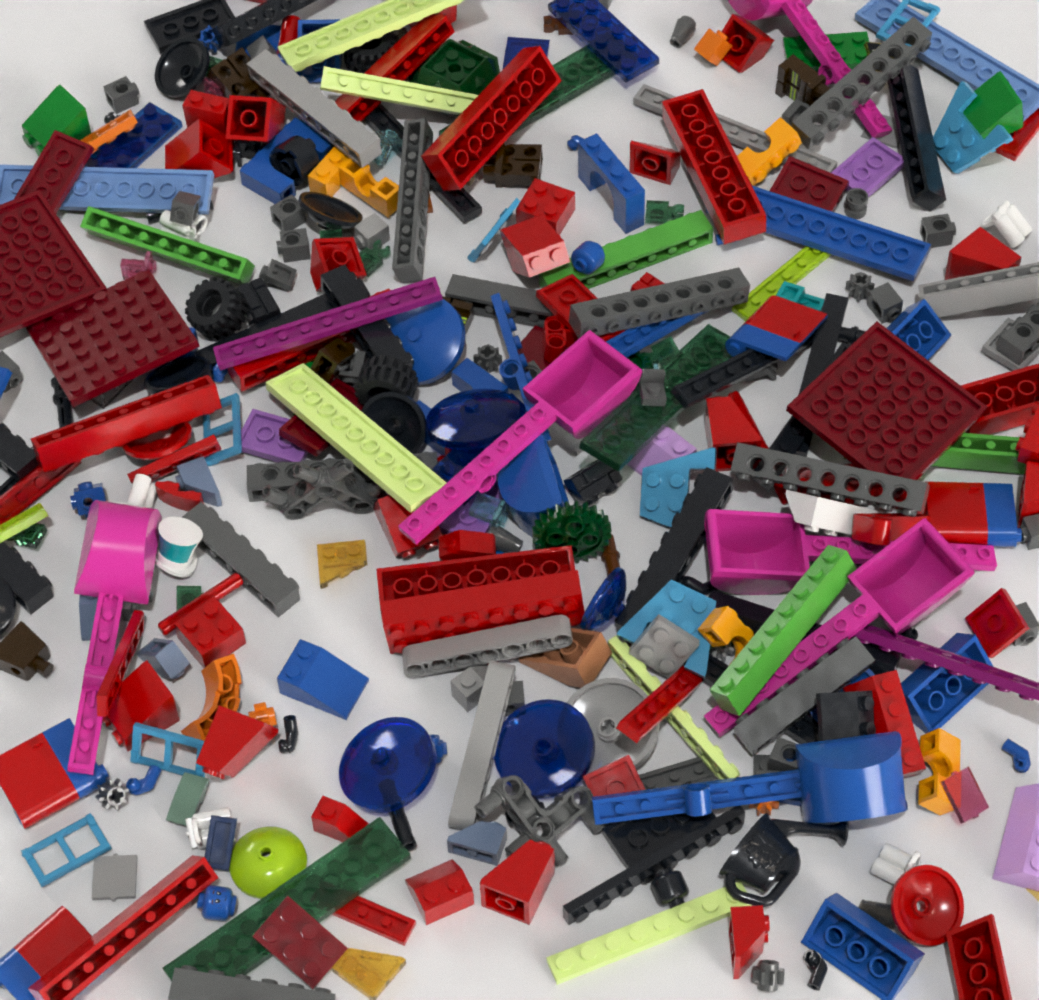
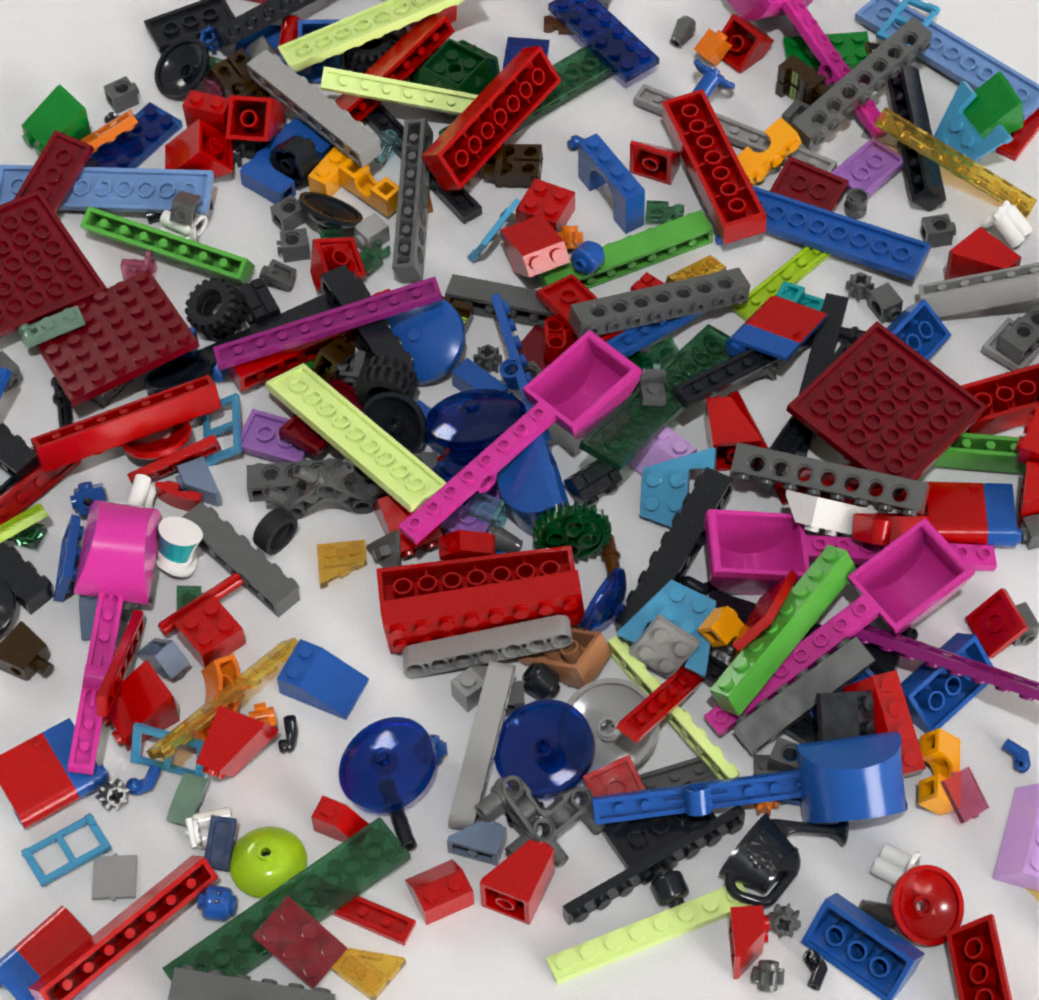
none -> sand green plate [18,305,86,348]
none -> blue plate [53,514,84,602]
none -> clear yellow plate [146,638,298,760]
none -> black tyre [253,507,298,555]
none -> dark grey piece [366,530,401,568]
none -> black head [522,663,560,700]
none -> orange gear [557,226,583,249]
none -> clear yellow plate [665,255,727,284]
none -> blue piece [692,59,735,98]
none -> red tile [732,570,798,651]
none -> dark grey gear [769,903,801,938]
none -> clear yellow plate [874,107,1037,218]

